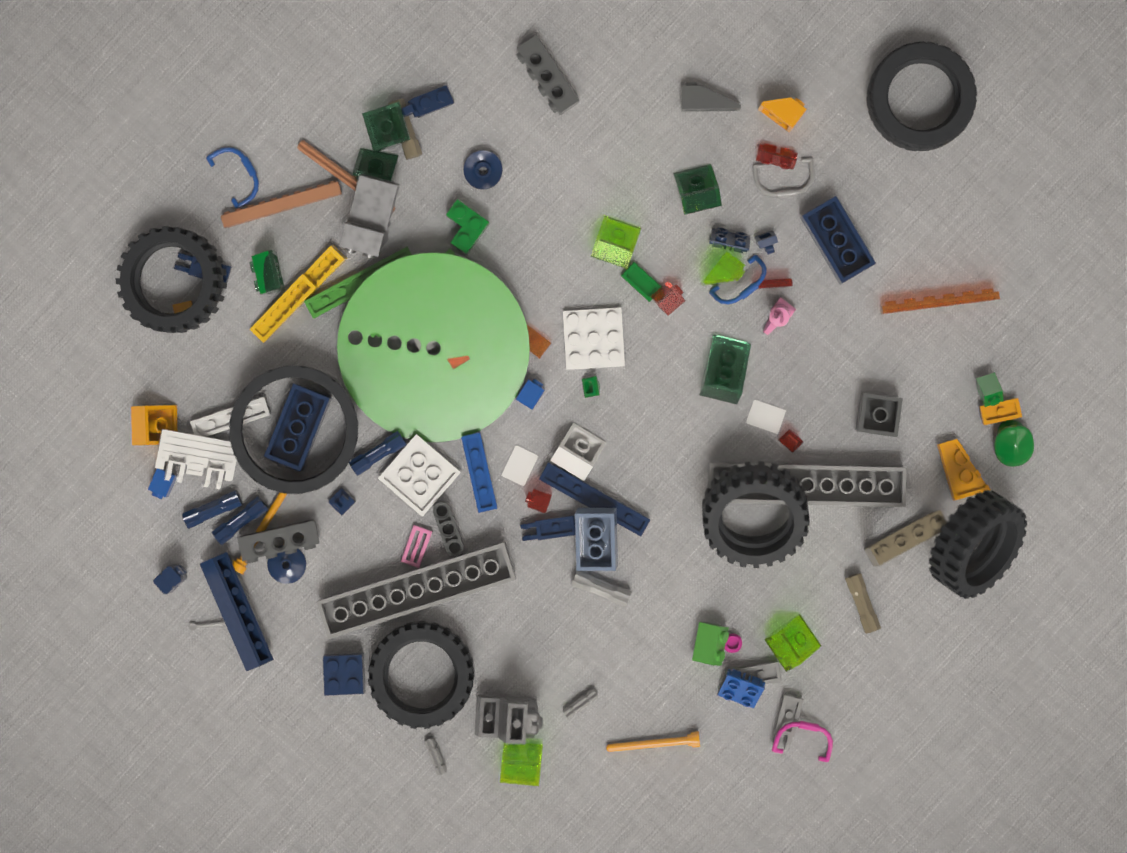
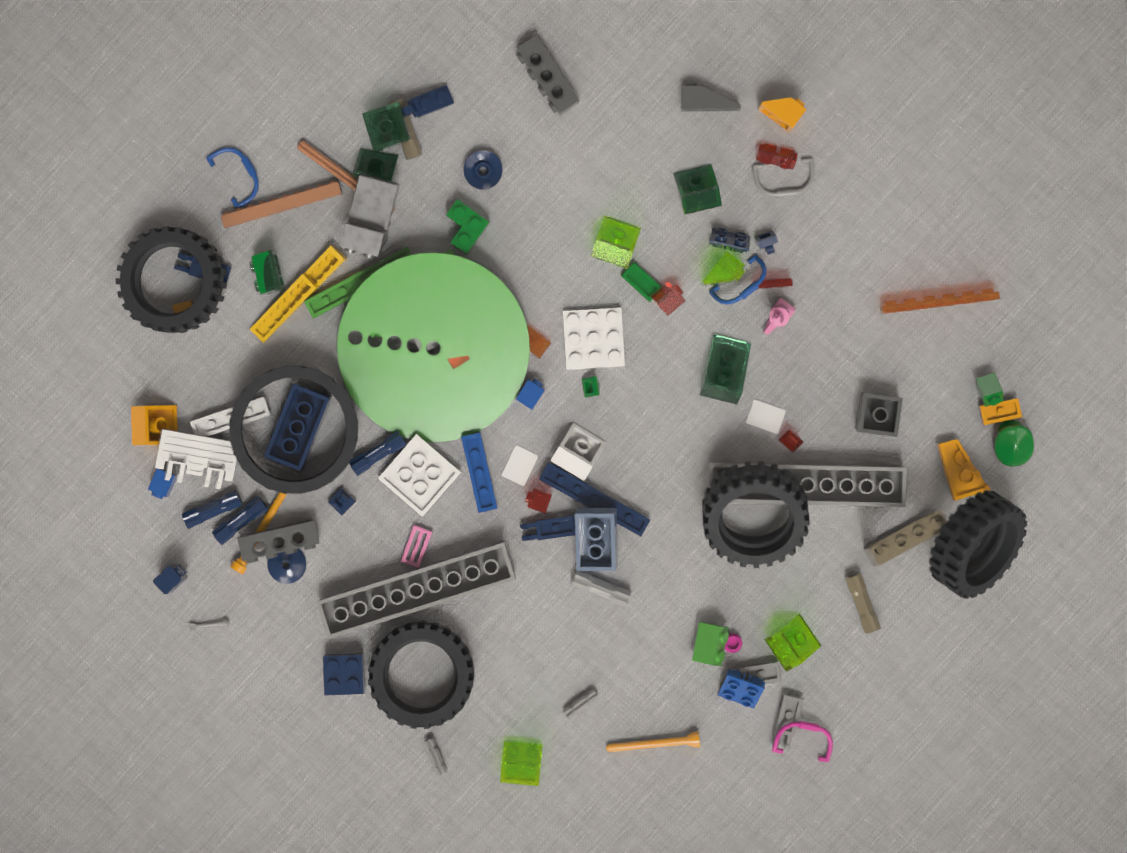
dark blue brick [200,552,274,671] -> none
dark grey beam [433,502,464,557] -> none
flat silver brick [475,695,543,744] -> none
dark blue brick [800,196,876,284] -> none
black tyre [867,41,977,152] -> none

